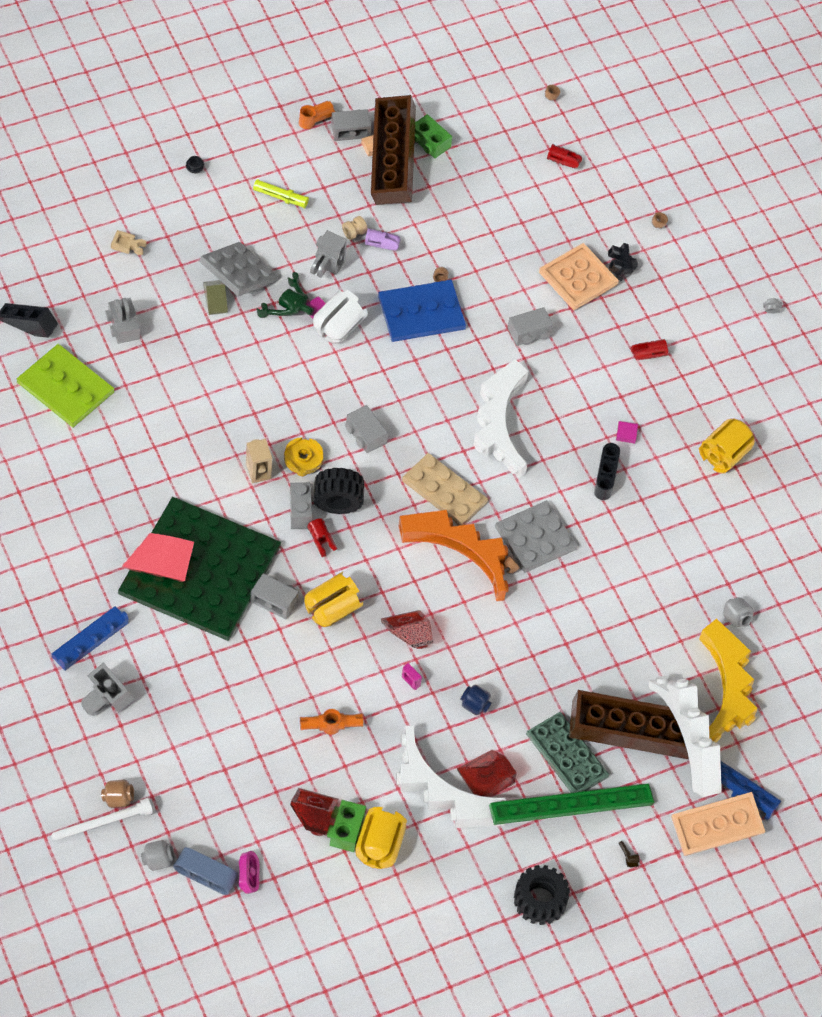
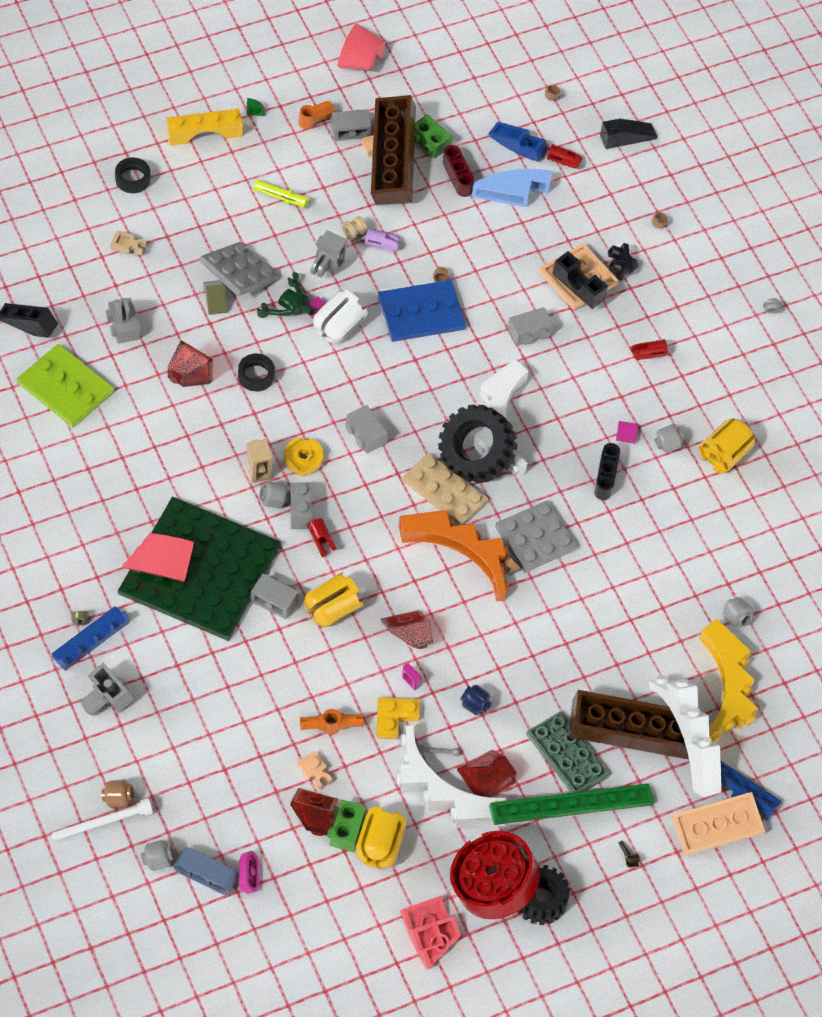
black plate [186,156,204,174] -> none
black tyre [313,468,365,514] -> none
none -> olive hinge [71,612,88,626]
none -> black tyre [115,157,151,194]
none -> yellow arch [166,108,243,146]
none -> clear red slope [167,340,213,387]
none -> black tyre [238,353,275,392]
none -> green tile [247,98,265,116]
none -> light grey head [259,481,290,509]
none -> light nougat plate [297,751,332,790]
none -> coral slope [337,24,386,70]
none -> yellow plate [377,697,420,739]
none -> coral slope [400,896,461,969]
none -> light grey hinge [417,745,461,756]
none -> black tyre [438,404,517,483]
none -> dark red beam [443,145,474,197]
none -> red brick [450,831,540,919]
none -> light blue slope [472,169,552,207]
none -> blue slope [488,122,548,162]
none -> black arch [552,251,608,309]
none -> black slope [600,118,657,149]
none -> light grey head [654,425,685,453]

